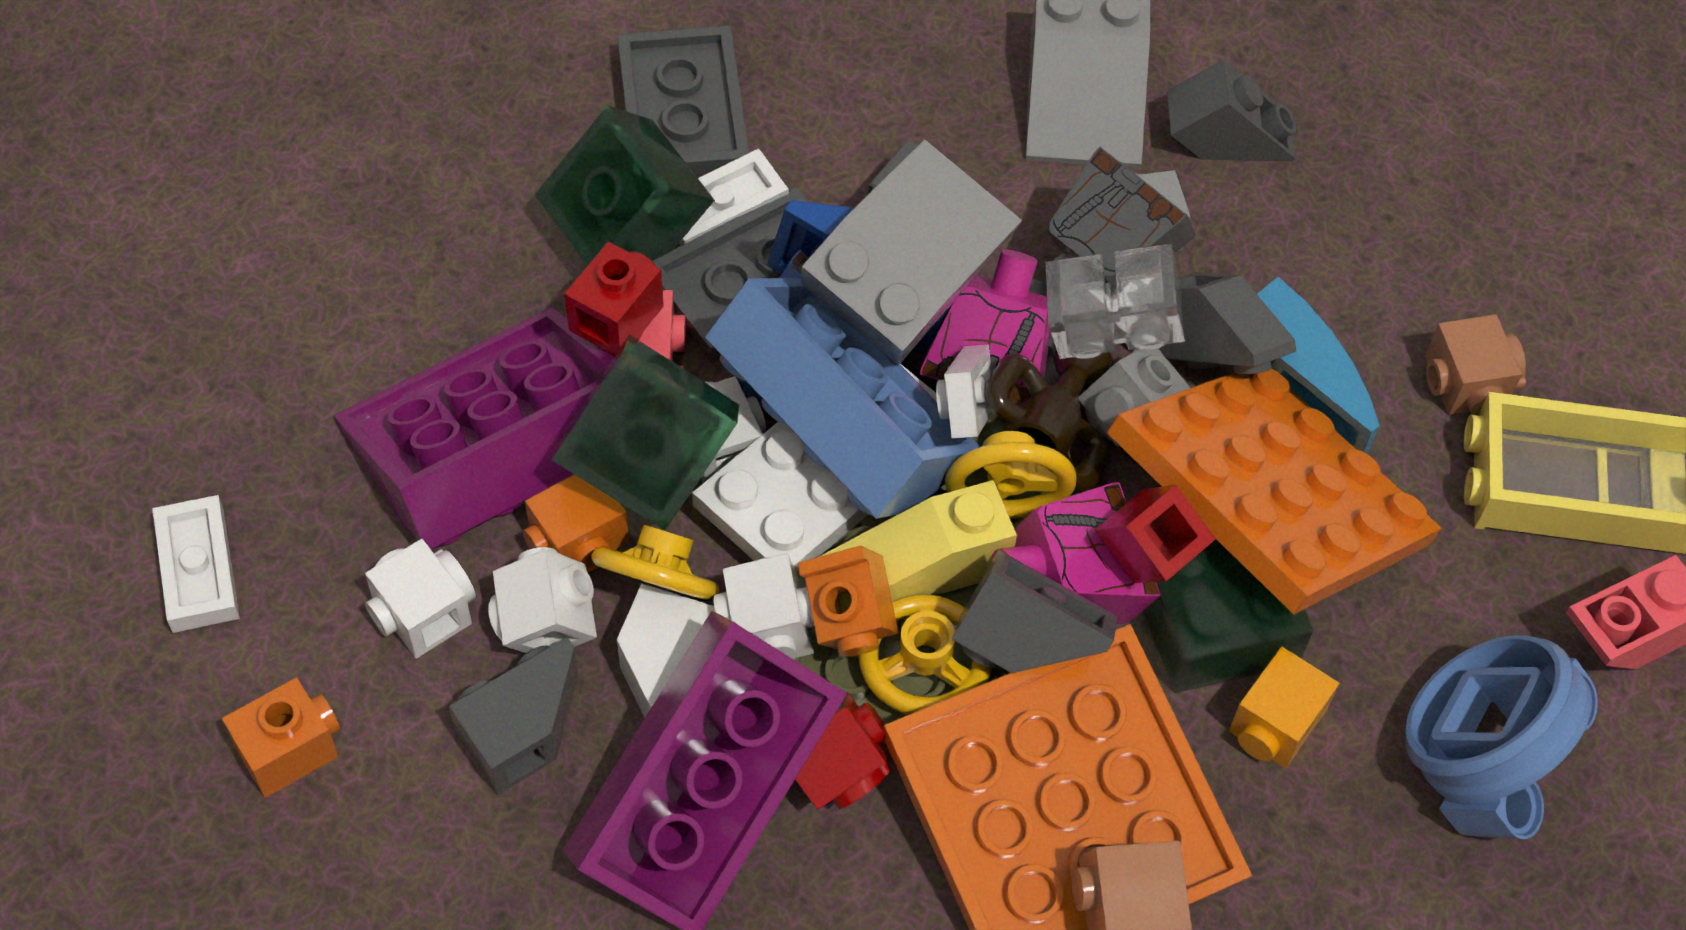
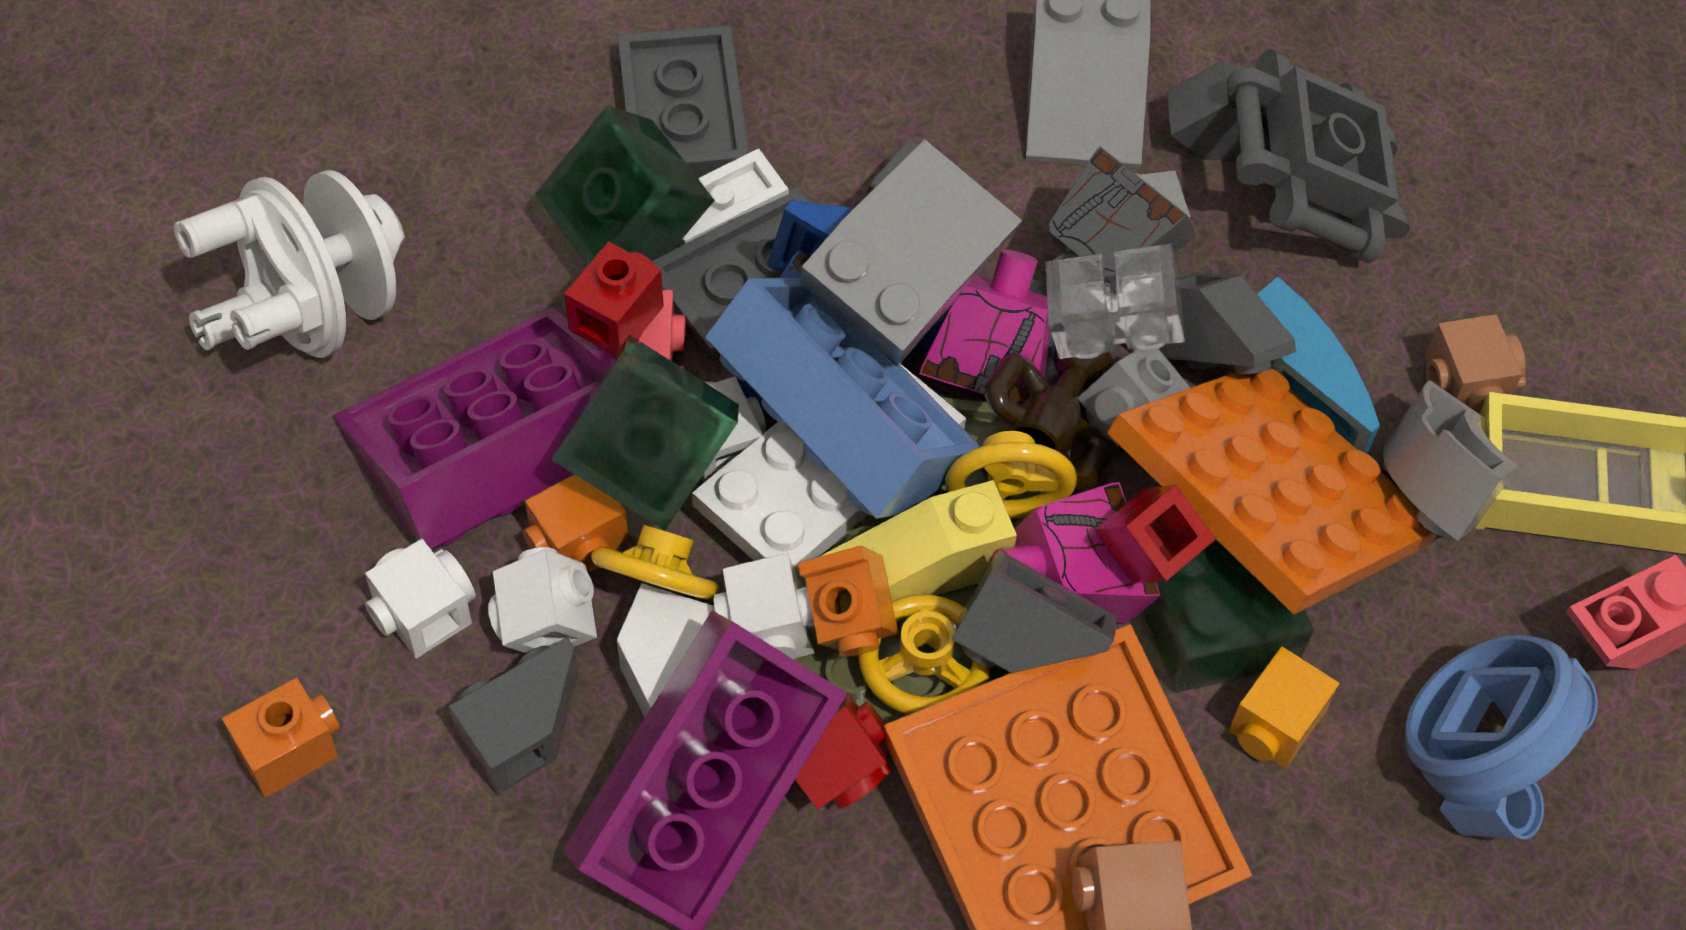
white plate [152,495,240,633] -> none
white plate [936,344,993,438] -> none
none -> white piece [174,170,405,358]
none -> dark grey brick [1227,49,1410,263]
none -> light grey brick [1383,380,1519,541]

